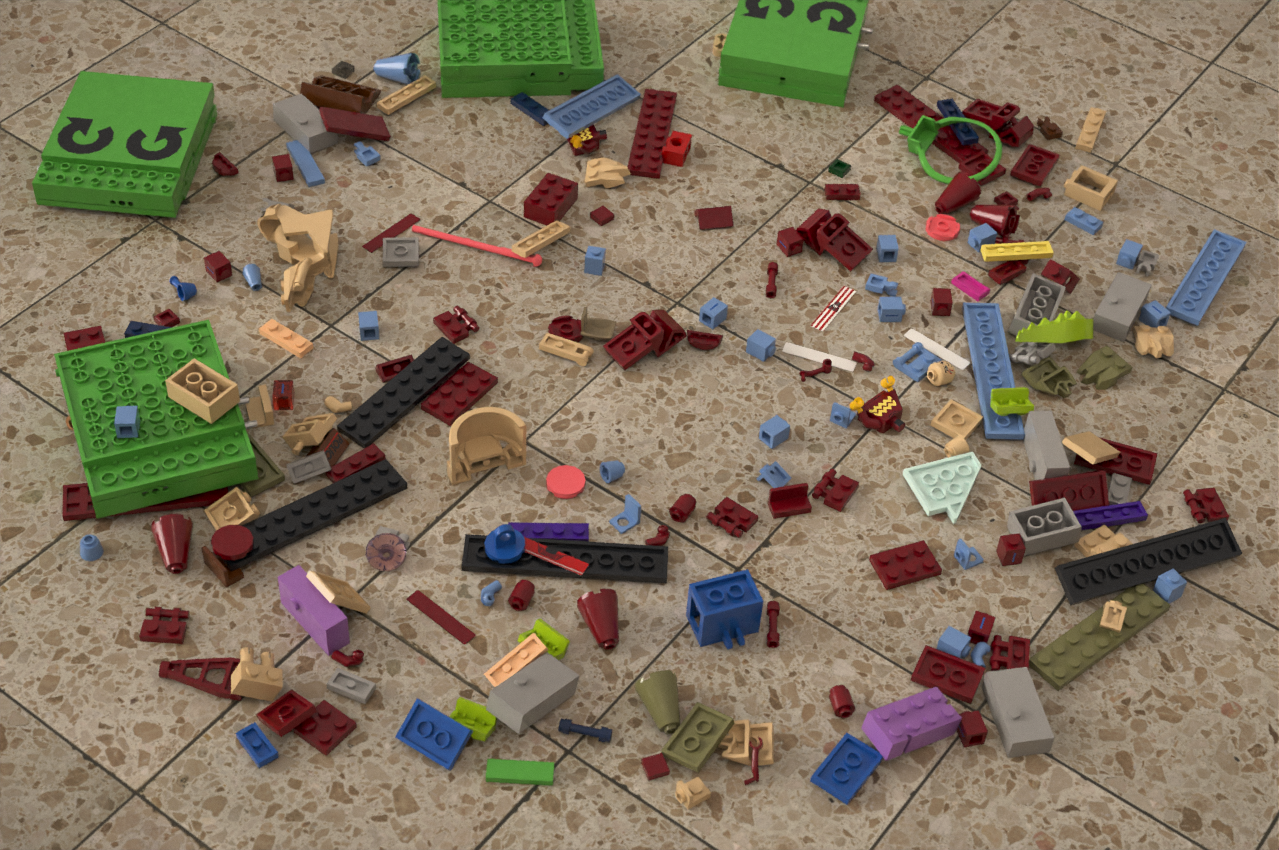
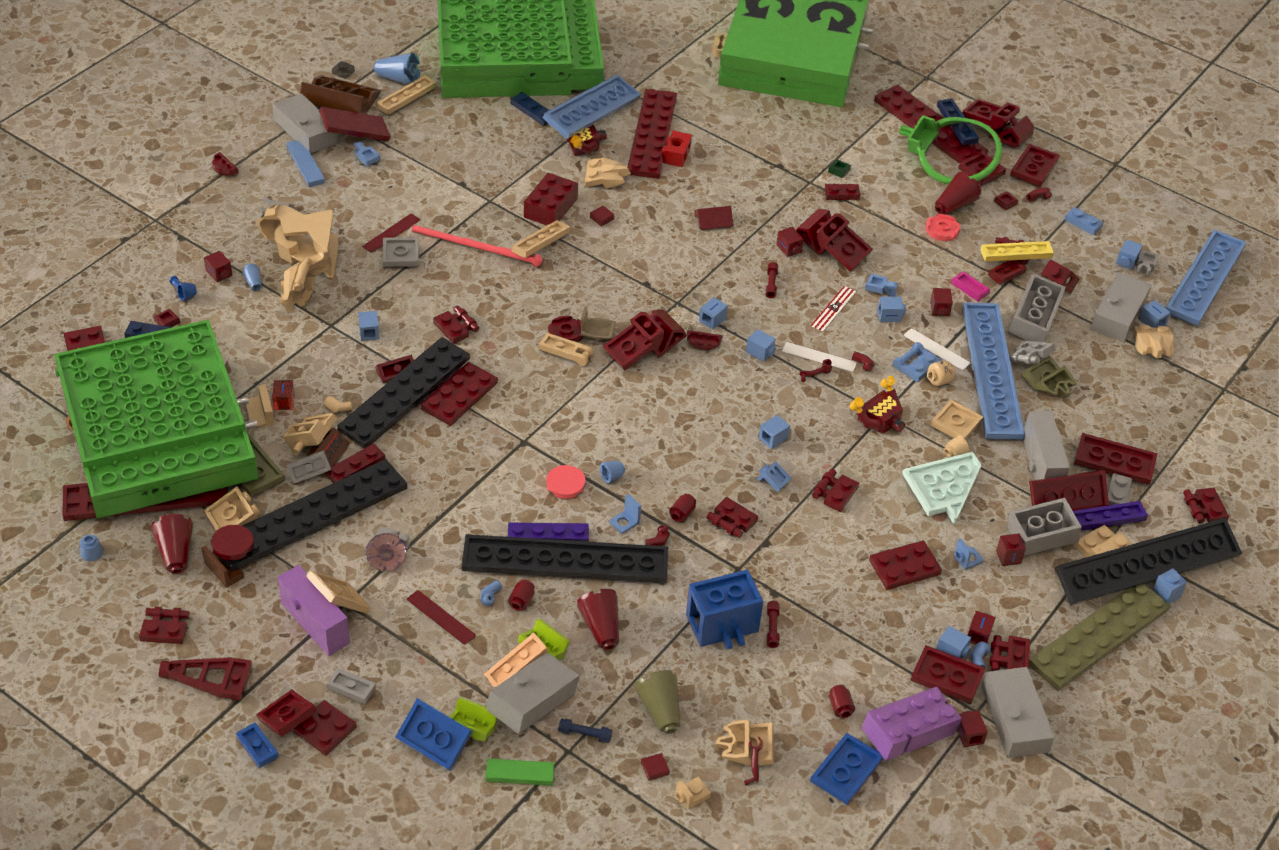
bright green piece [32,71,217,218] -> none
medium blue brick [114,406,140,438] -> none
tan brick [165,358,240,424] -> none
tan brick [231,647,283,702] -> none
light nougat plate [259,319,313,358] -> none
dark red brick [272,154,294,182] -> none
dark red arm [331,650,364,667] -> none
tan piece [447,407,527,485] -> none
blue tile [485,524,526,564] -> none
red sticker [523,536,589,575] -> none
medium blue brick [584,246,606,276] -> none
olive plate [661,702,735,773] -> none
dark red panel [768,483,812,519] -> none
medium blue bracket [830,402,856,429] -> none
medium blue brick [876,235,899,262] -> none
medium blue brick [967,223,997,253] -> none
dark red cone [970,205,1020,239] -> none
lime bracket [990,387,1034,416] -> none
lime animal [1015,310,1093,343] -> none
reddish brown plate [1037,116,1063,140] -> none
tan tile [1062,431,1120,464] -> none
tan window [1064,165,1118,211] -> none
tan plate [1075,107,1106,153] -> none
olive plate [1076,345,1133,390] -> none
tan bracket [1099,601,1127,633] -> none

